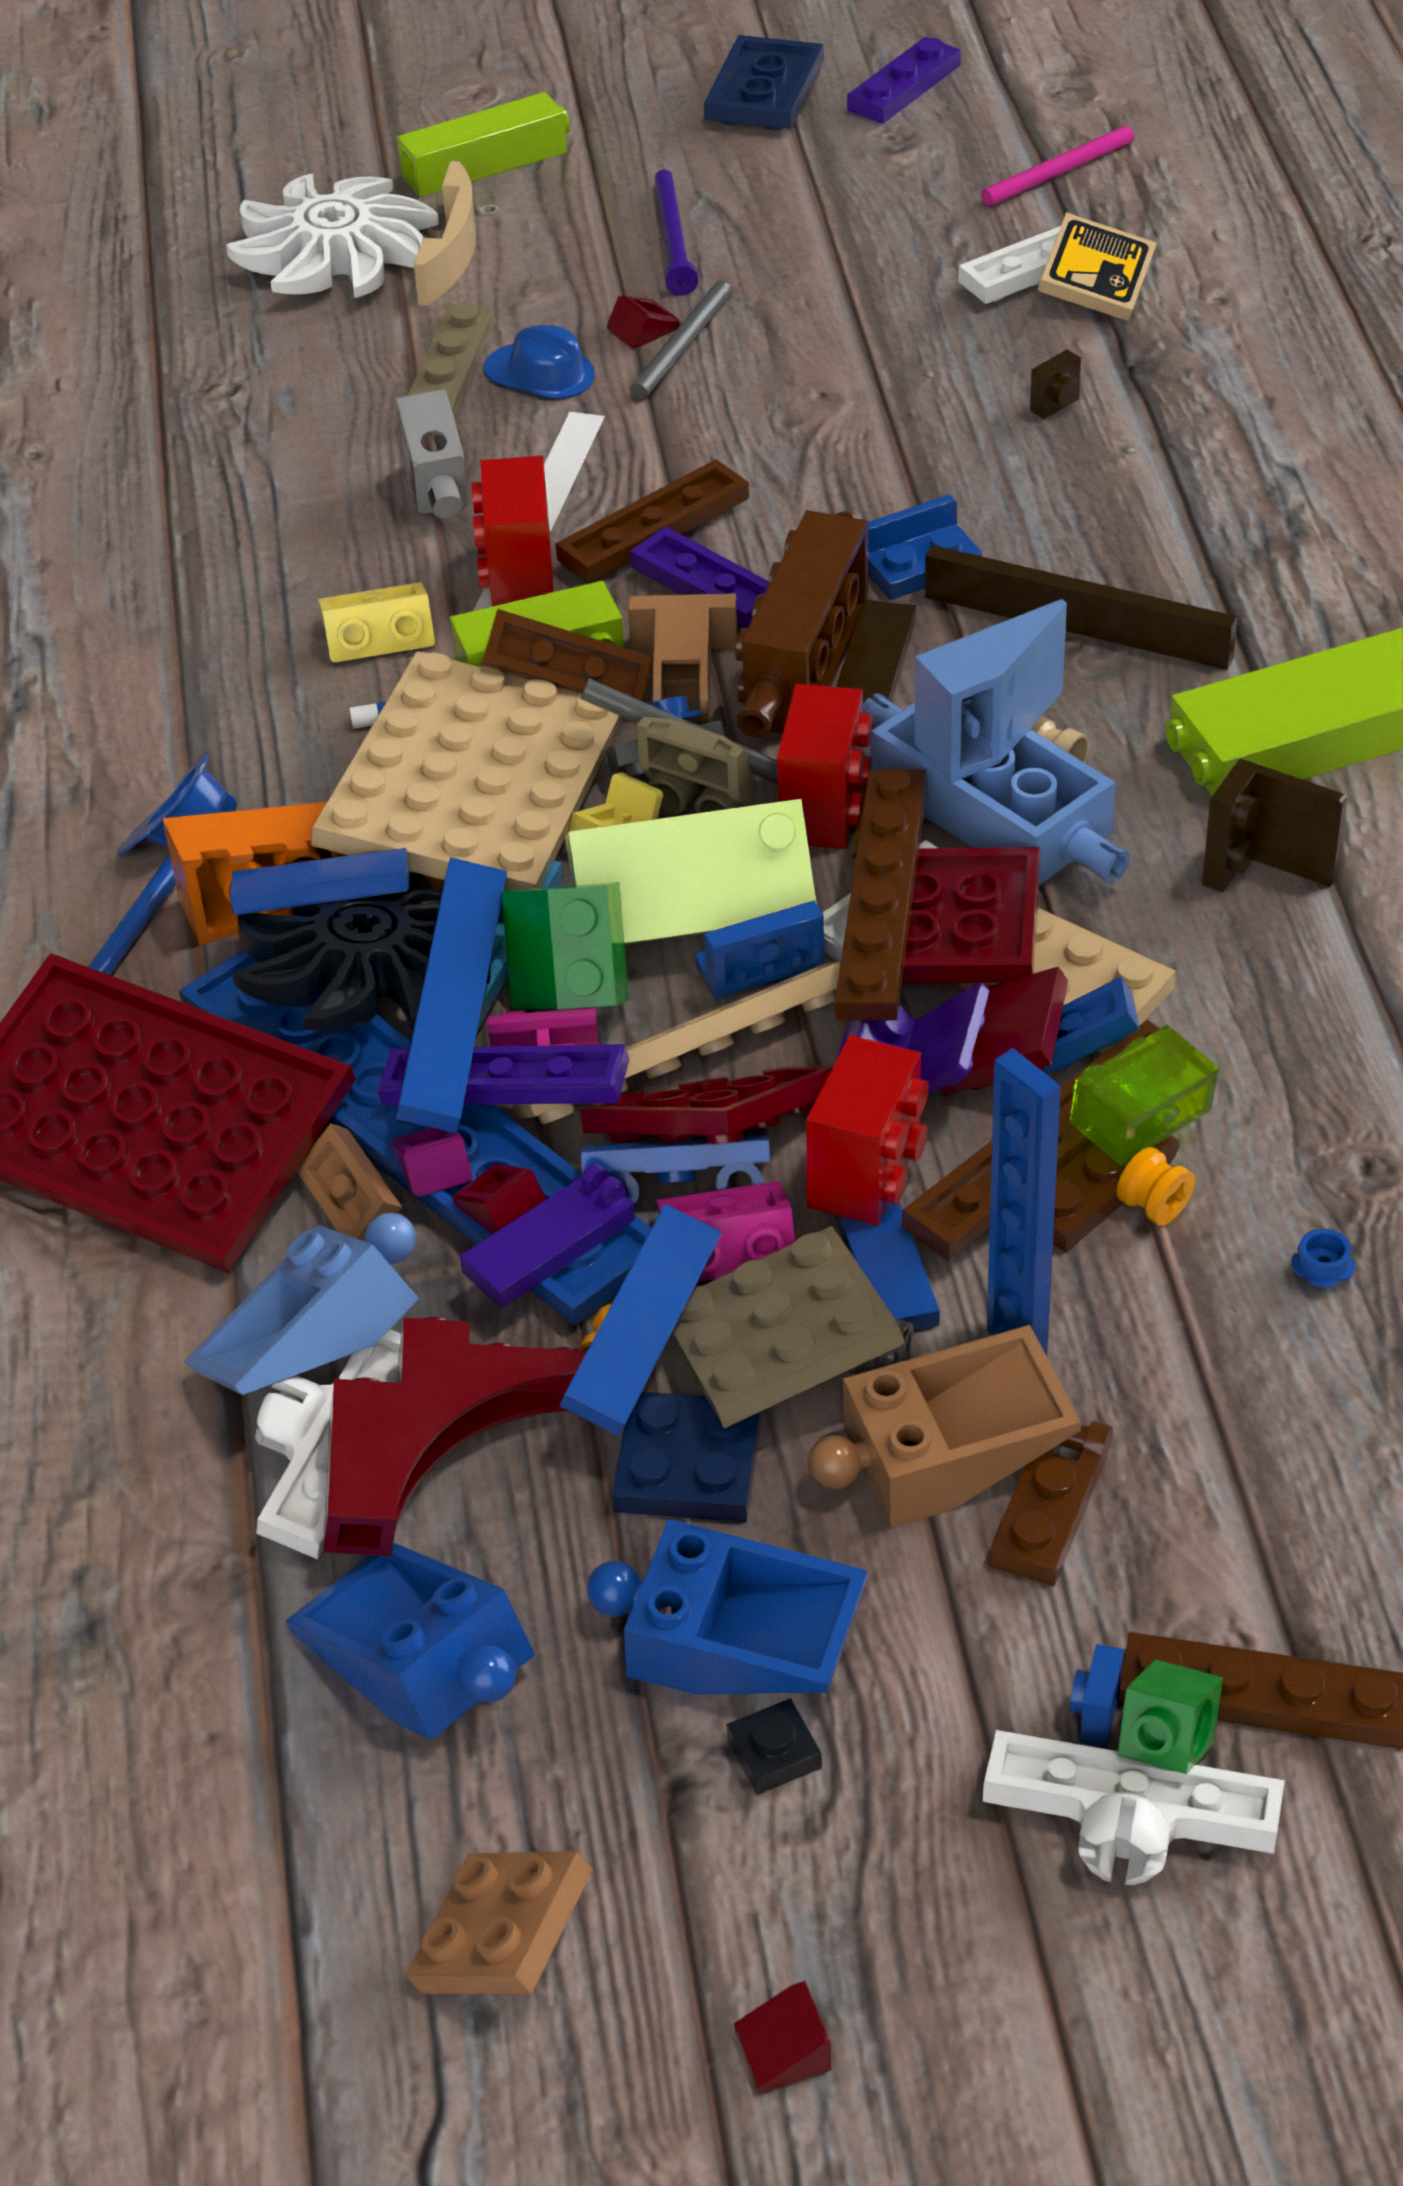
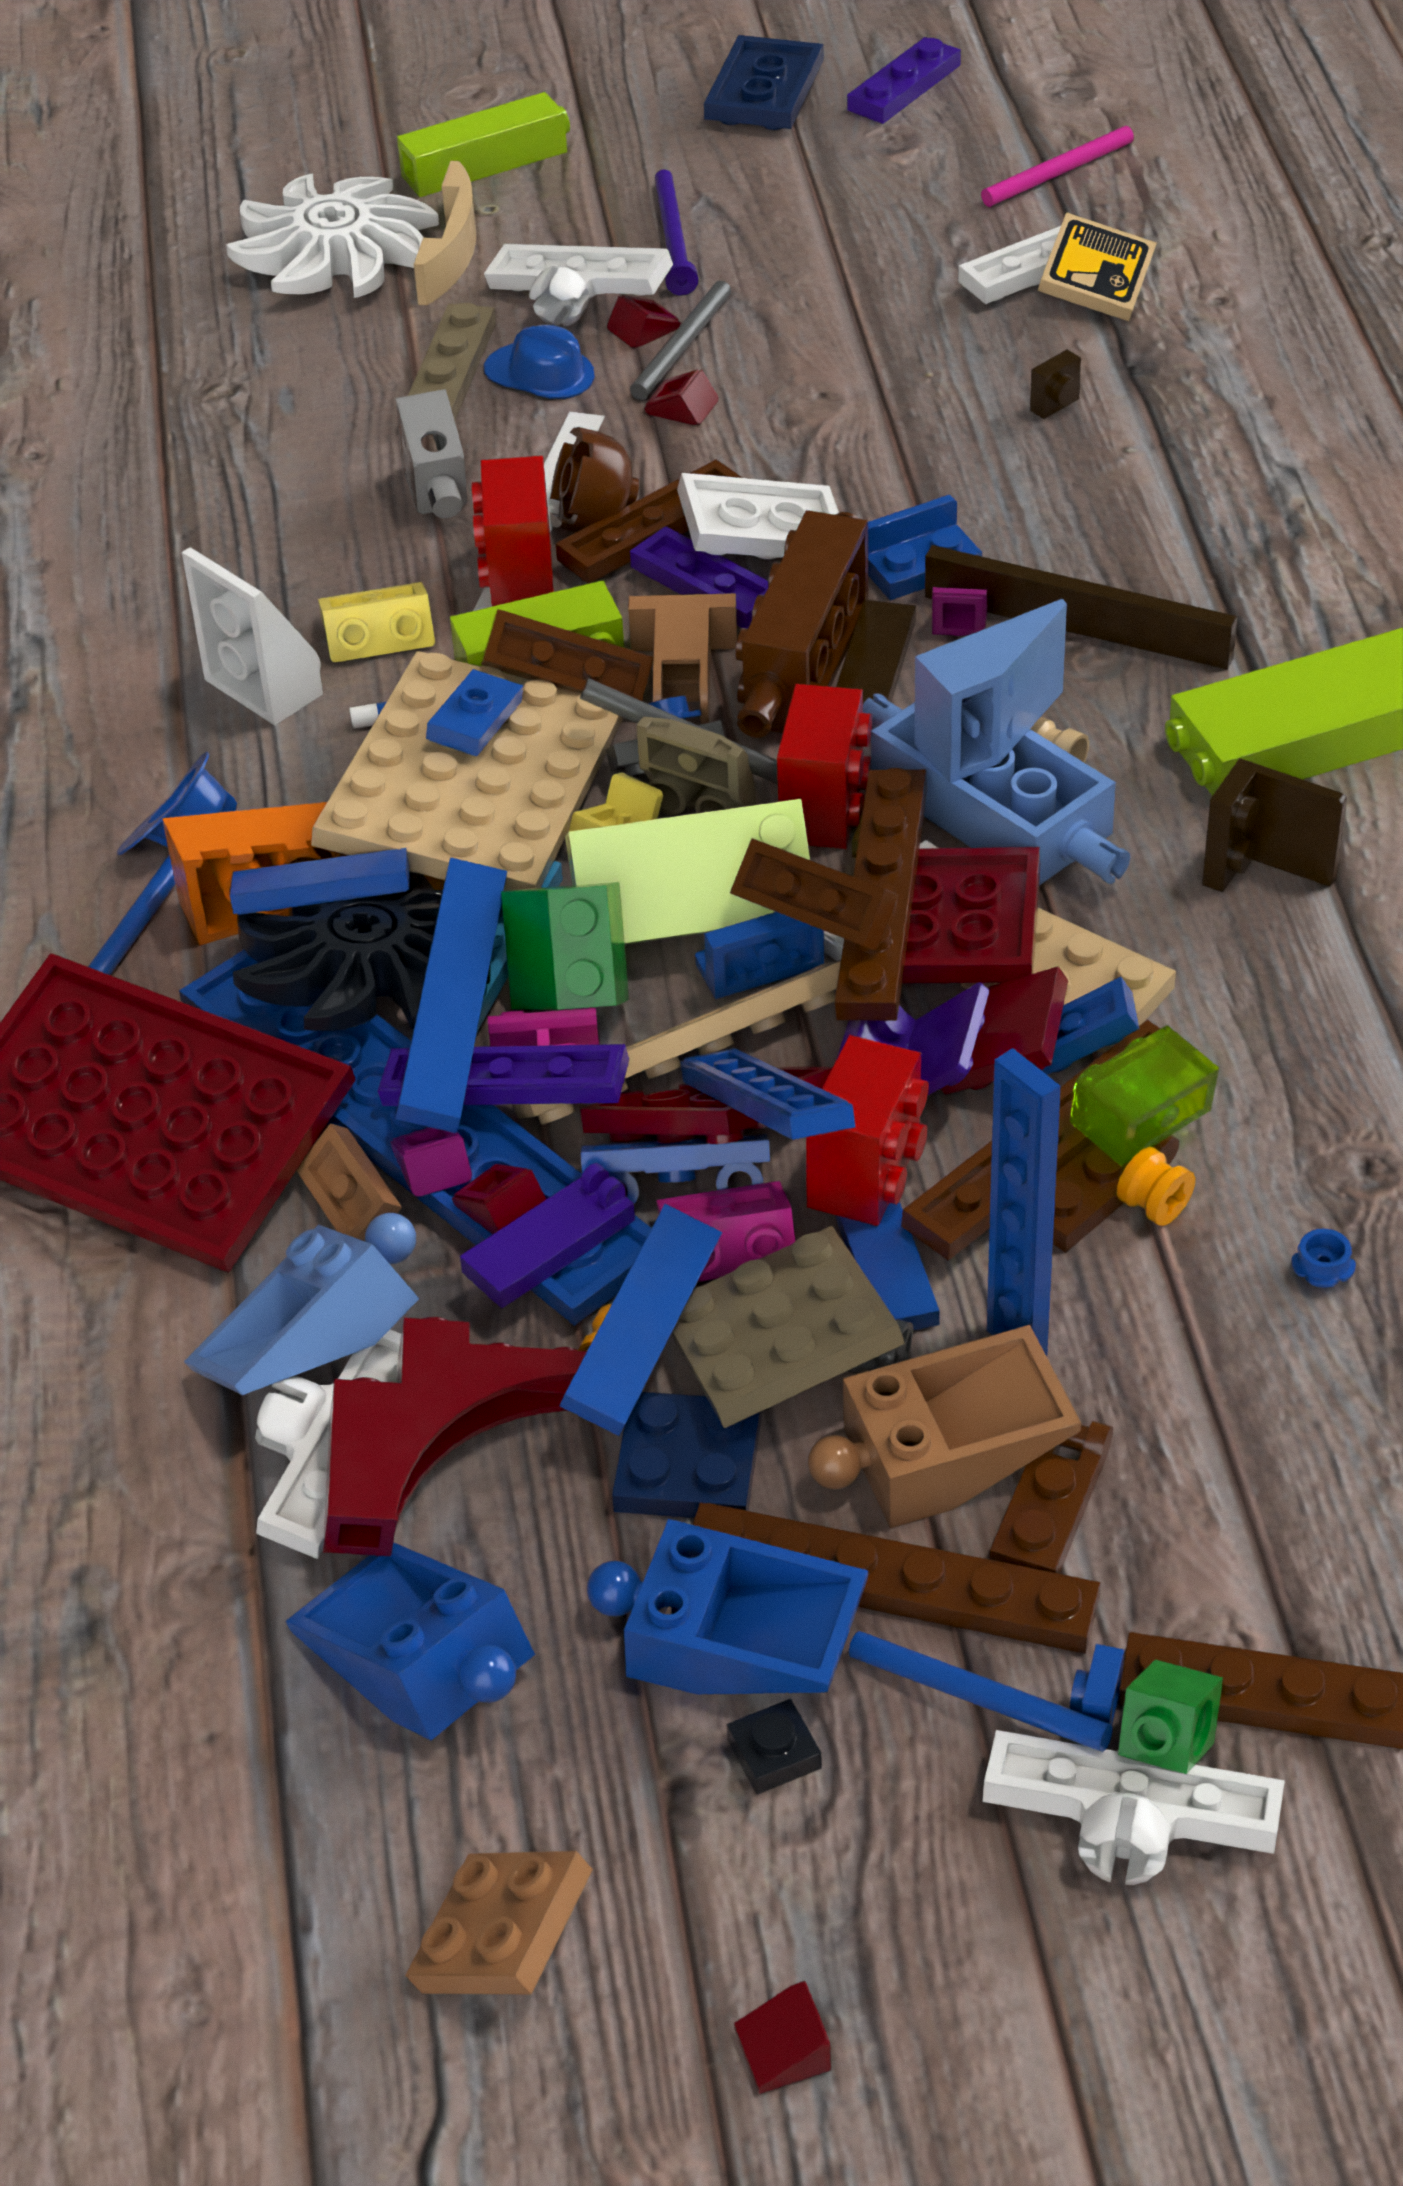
none -> white slope [182,547,323,726]
none -> blue plate [426,669,523,756]
none -> white plate [484,244,673,327]
none -> reddish brown cylinder [550,427,639,532]
none -> dark red slope [644,369,719,425]
none -> white plate [677,473,839,560]
none -> blue tile [680,1049,856,1140]
none -> reddish brown plate [692,1503,1101,1654]
none -> reddish brown plate [730,838,899,951]
none -> blue bar [849,1631,1113,1752]
none -> magenta slope [932,587,988,636]

